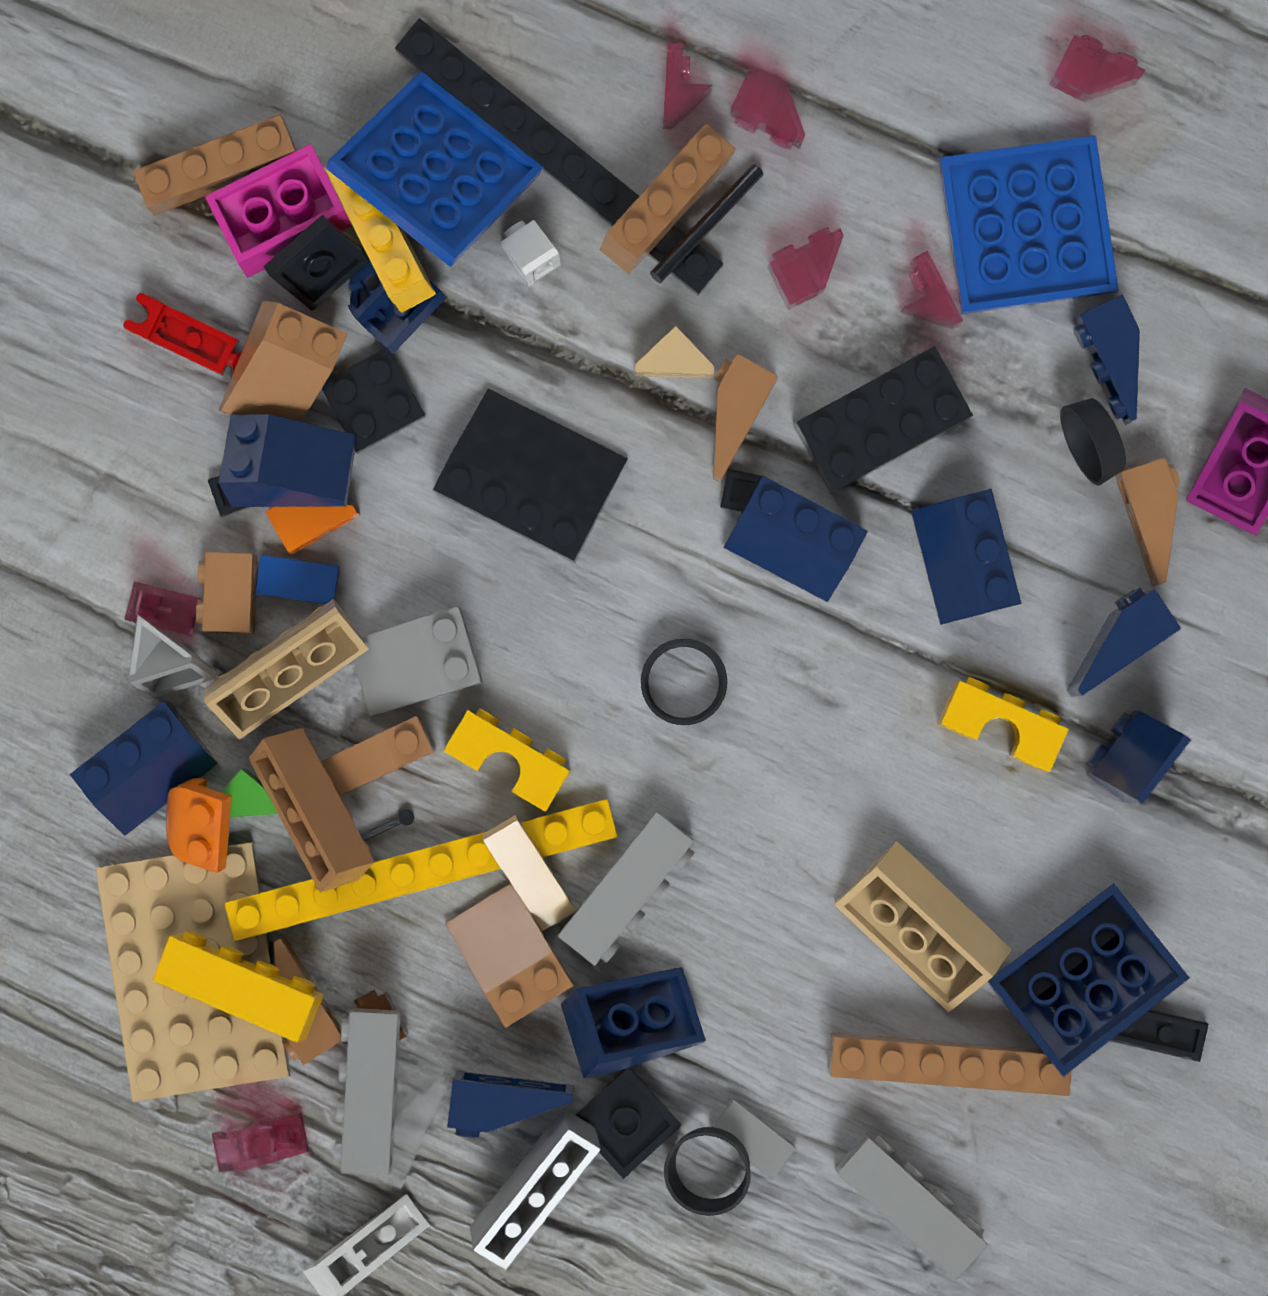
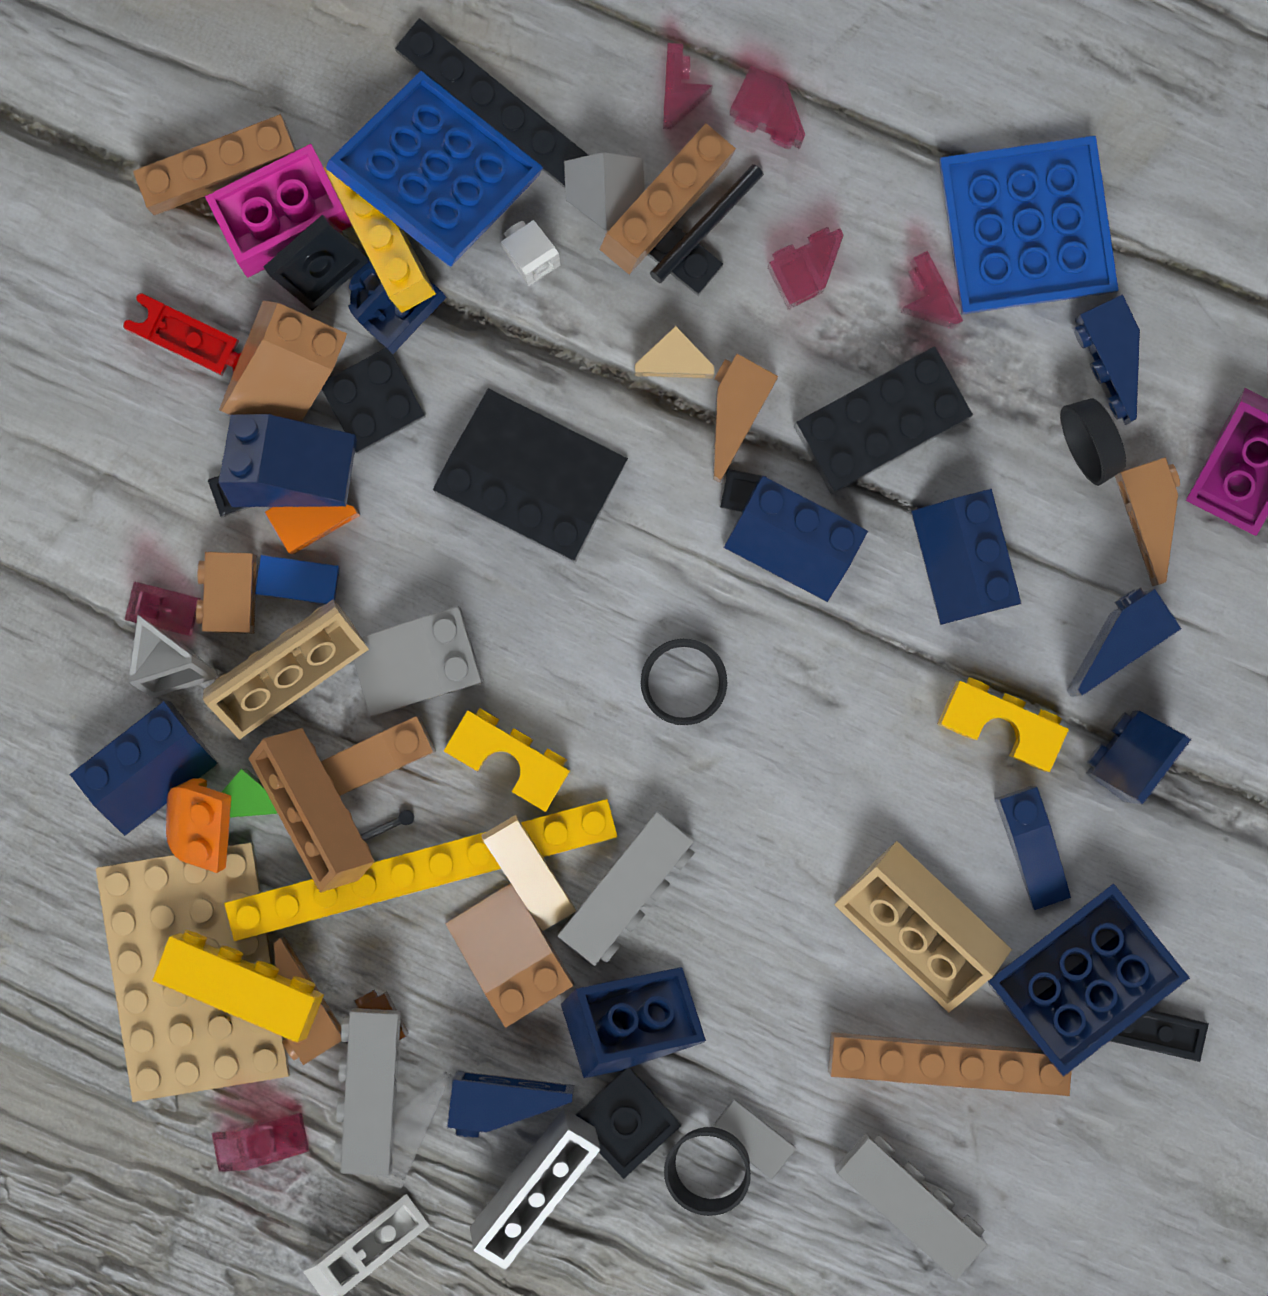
clear pink slope [1048,35,1145,102] -> none
none -> light grey slope [564,152,644,231]
none -> dark blue slope [994,786,1071,910]

